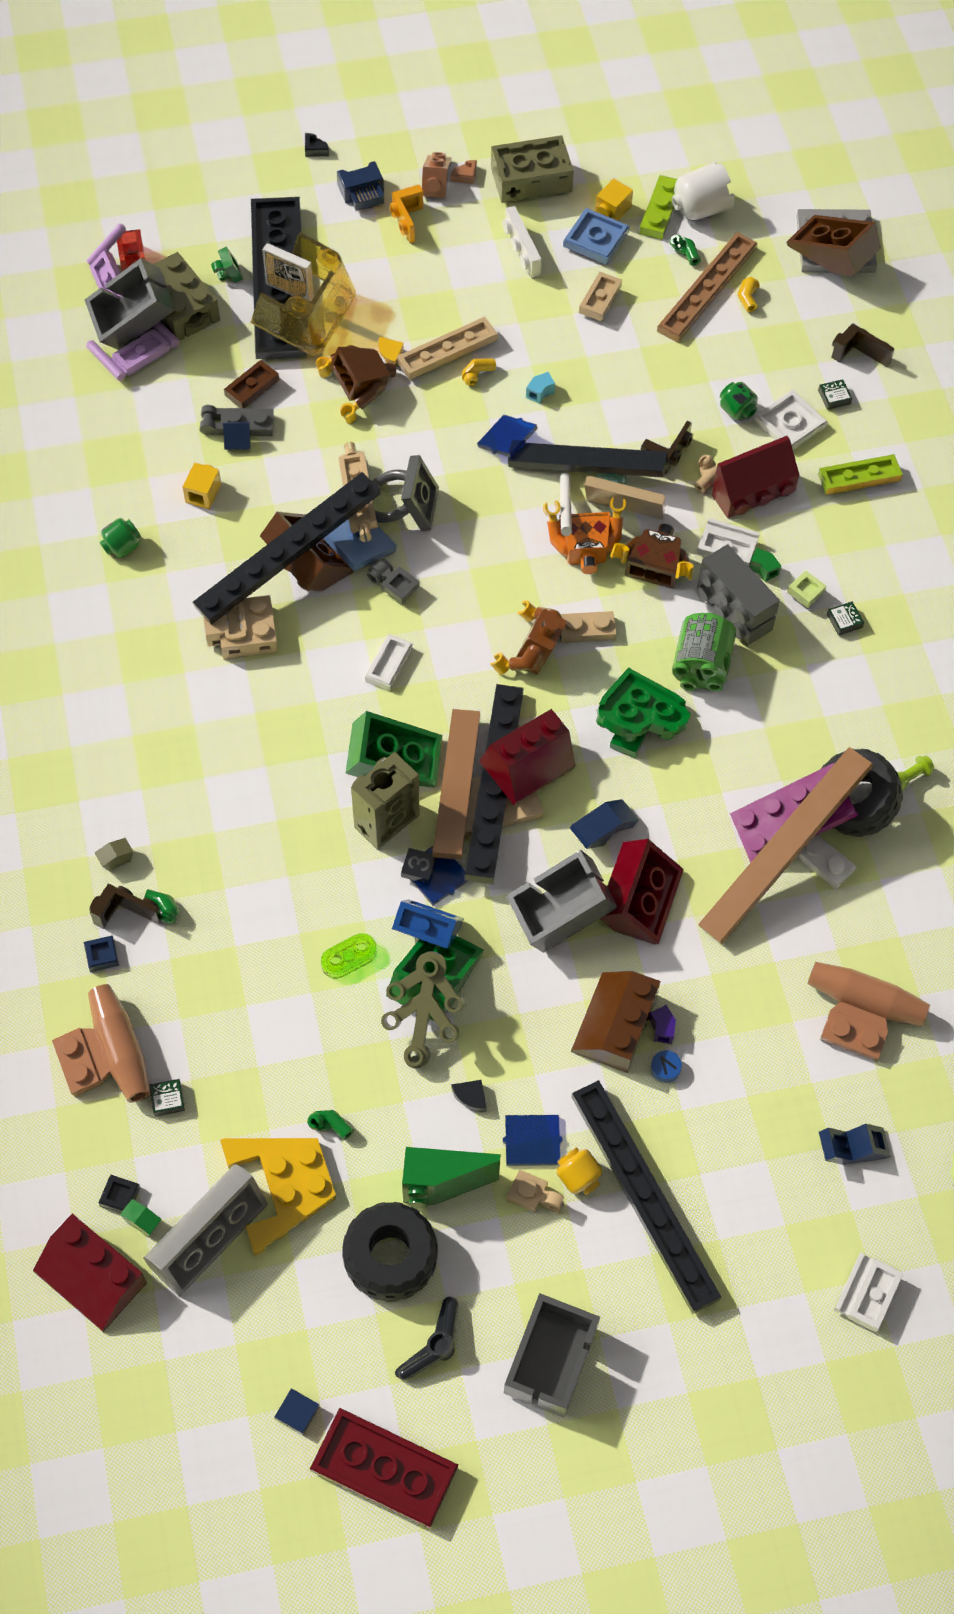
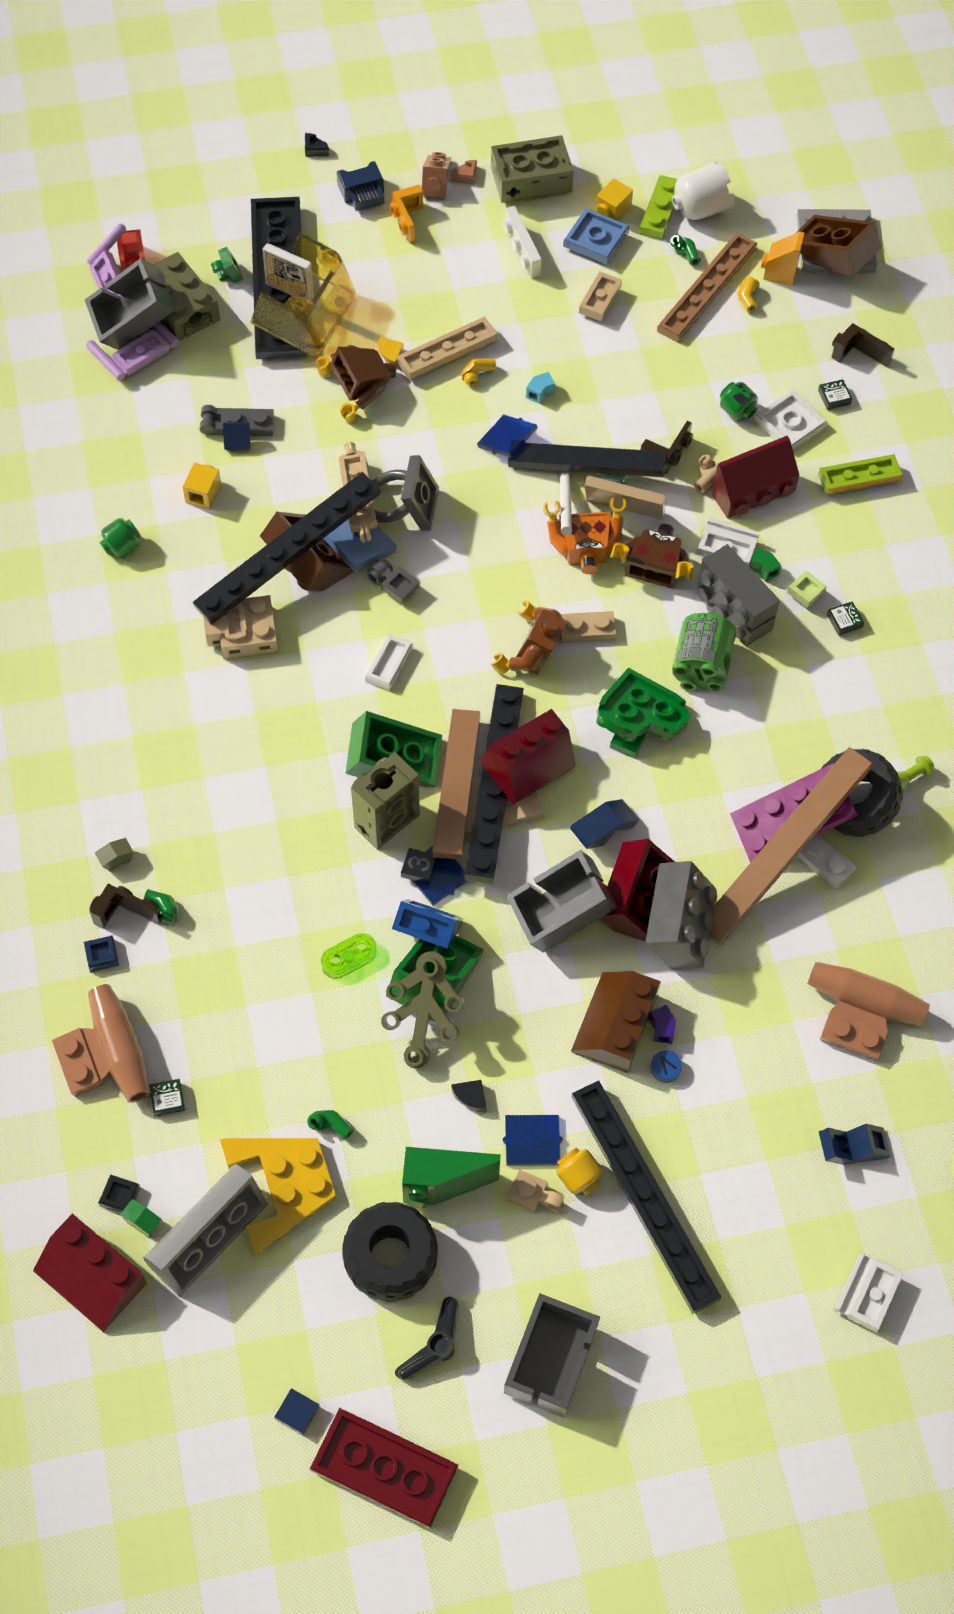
reddish brown plate [224,360,279,408] -> none
none -> dark grey piece [645,861,717,969]
none -> light orange slope [761,232,804,285]

